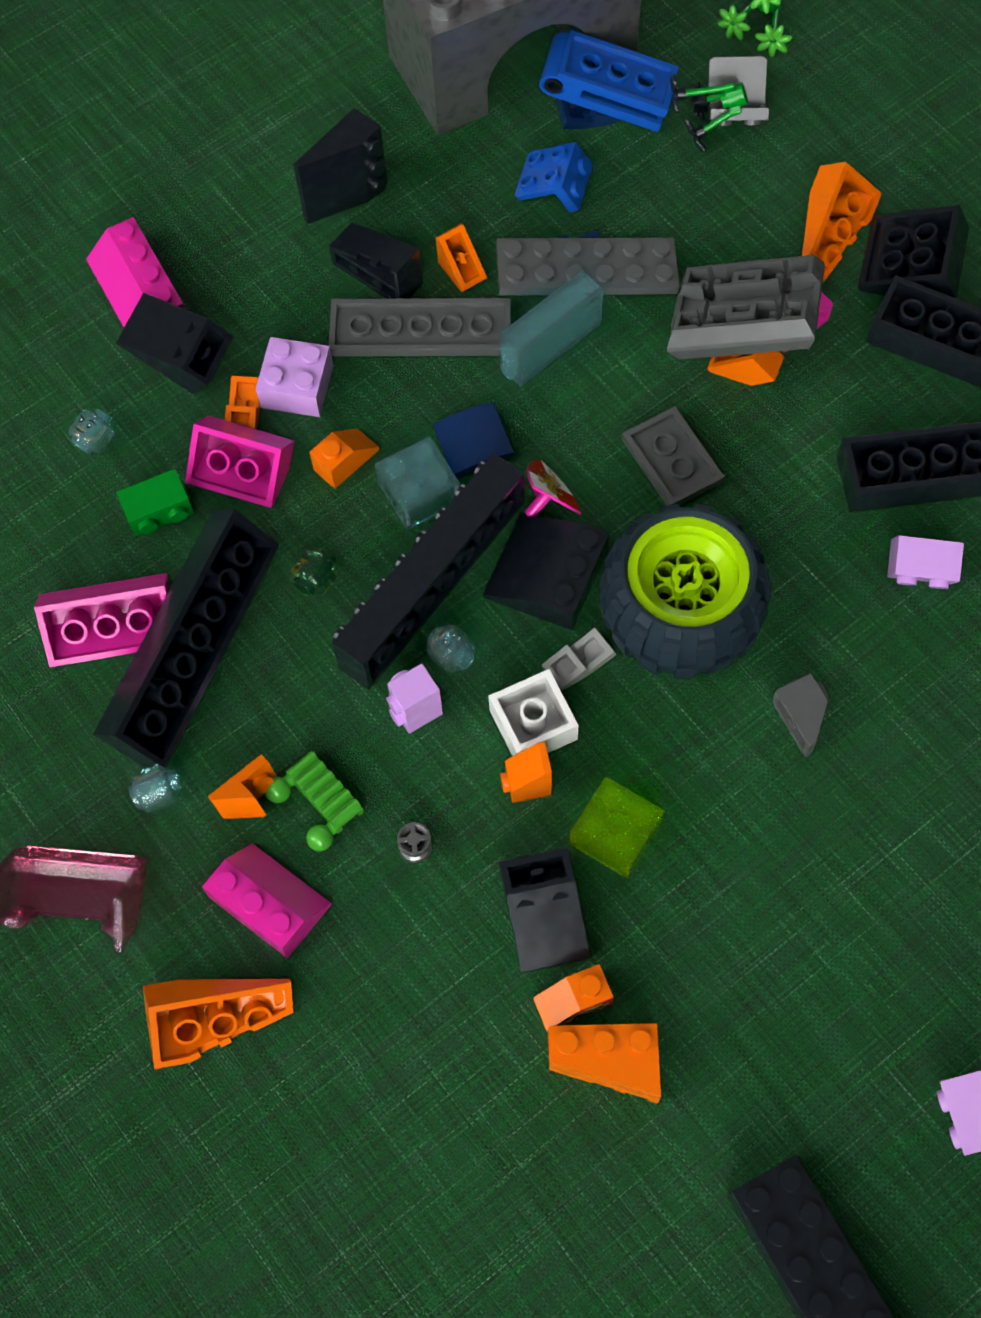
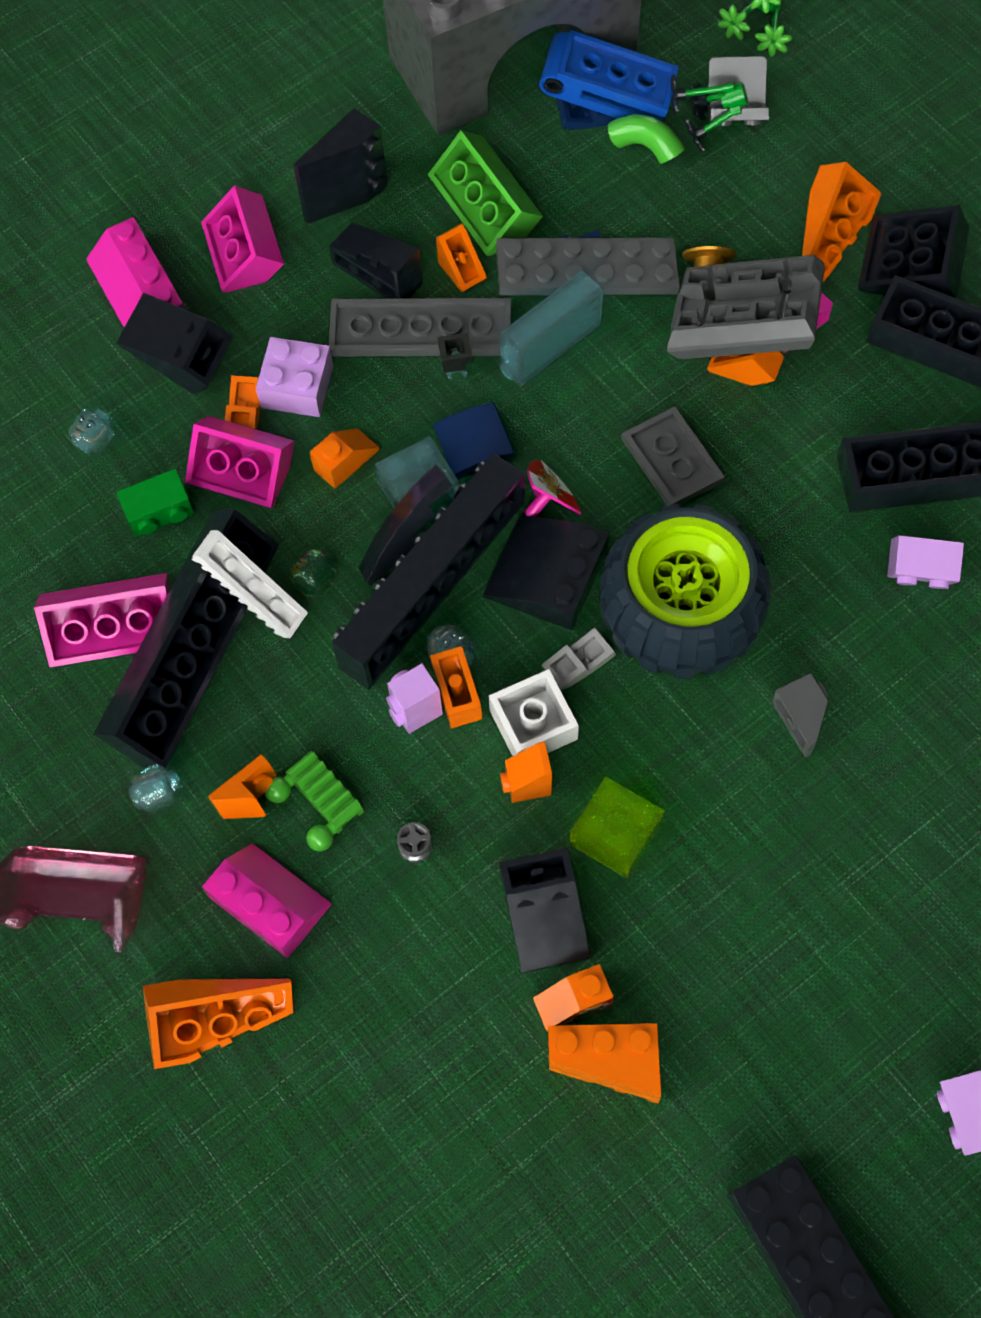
blue bracket [515,142,593,212] -> none
none -> white gear [192,530,308,638]
none -> dark pink slope [201,185,284,293]
none -> black slope [359,464,453,586]
none -> bright green slope [427,130,543,256]
none -> orange slope [430,646,483,728]
none -> pearl dark grey piece [437,333,473,380]
none -> bright green cylinder [608,114,685,164]
none -> pearl gold piece [682,246,736,267]

